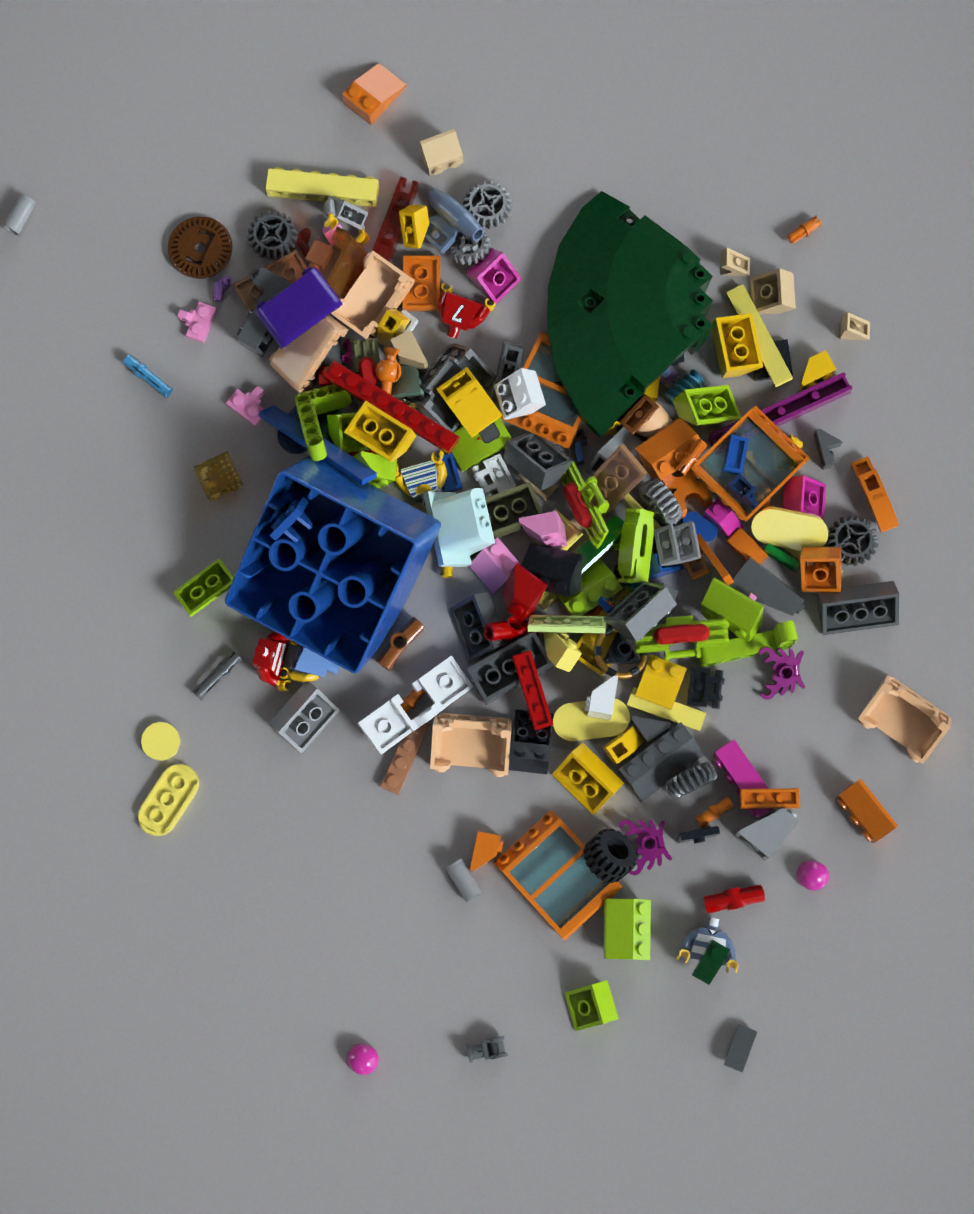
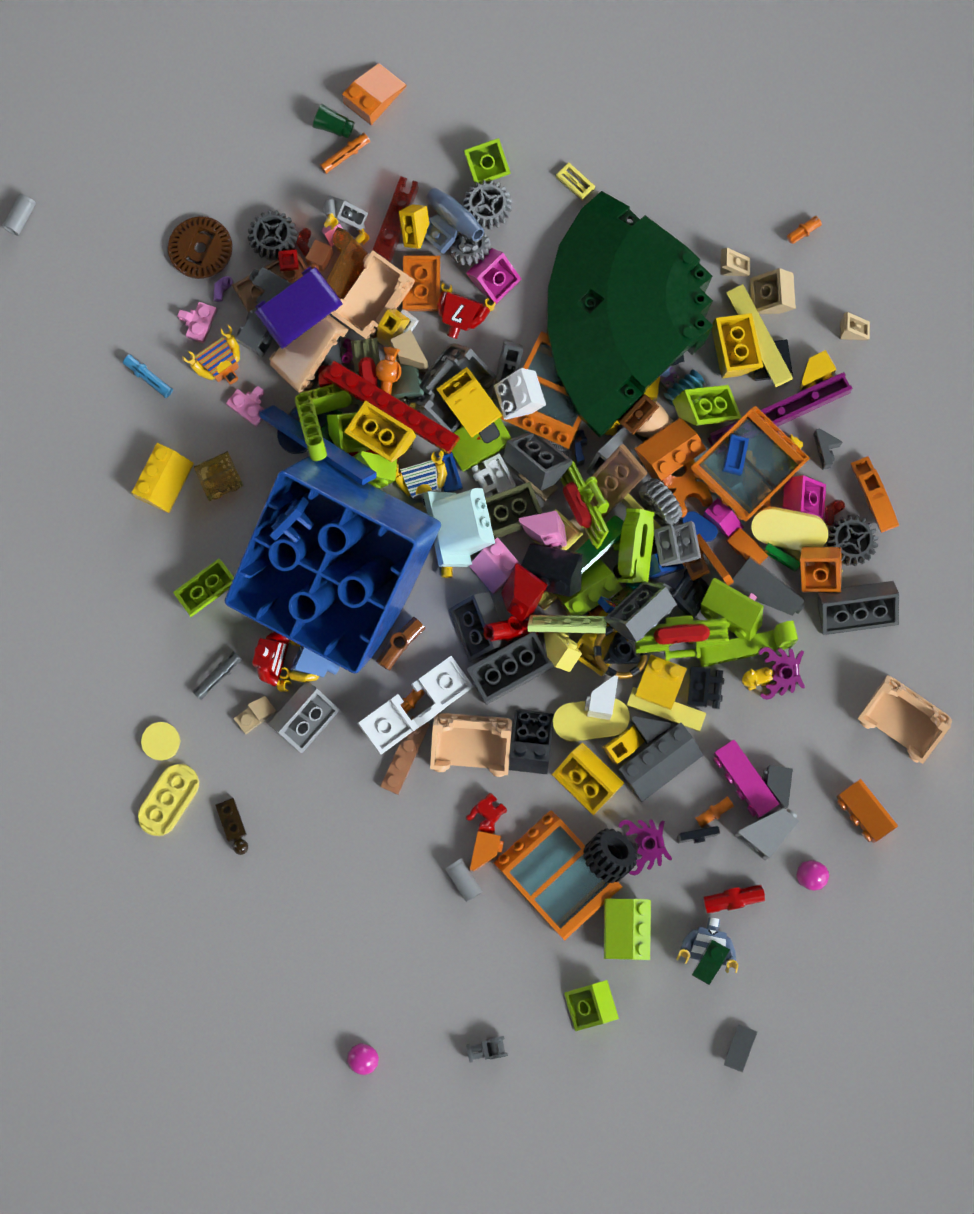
light yellow brick [266,167,379,207] -> none
tan slope [420,129,463,176] -> none
red tile [512,650,553,730] -> none
dark grey gear [665,761,717,799] -> none
orange axle [676,439,707,475] -> none
dark blue slope [725,473,758,509] -> none
orange tile [739,788,800,809] -> none
none -> yellow slope [131,443,194,513]
none -> torso [182,324,240,385]
none -> dark brown plate [215,798,248,855]
none -> tan slope [234,696,277,734]
none -> red plate [278,249,299,272]
none -> dark green plant [312,104,355,138]
none -> orange pin [319,132,370,174]
none -> lime slope [463,138,511,185]
none -> red animal [466,793,507,834]
none -> light yellow tile [556,162,595,201]
none -> black plate [670,569,709,618]
none -> yellow animal [742,667,773,691]
none -> dark grey slope [762,765,793,809]
none -> clear red arm [824,500,845,525]

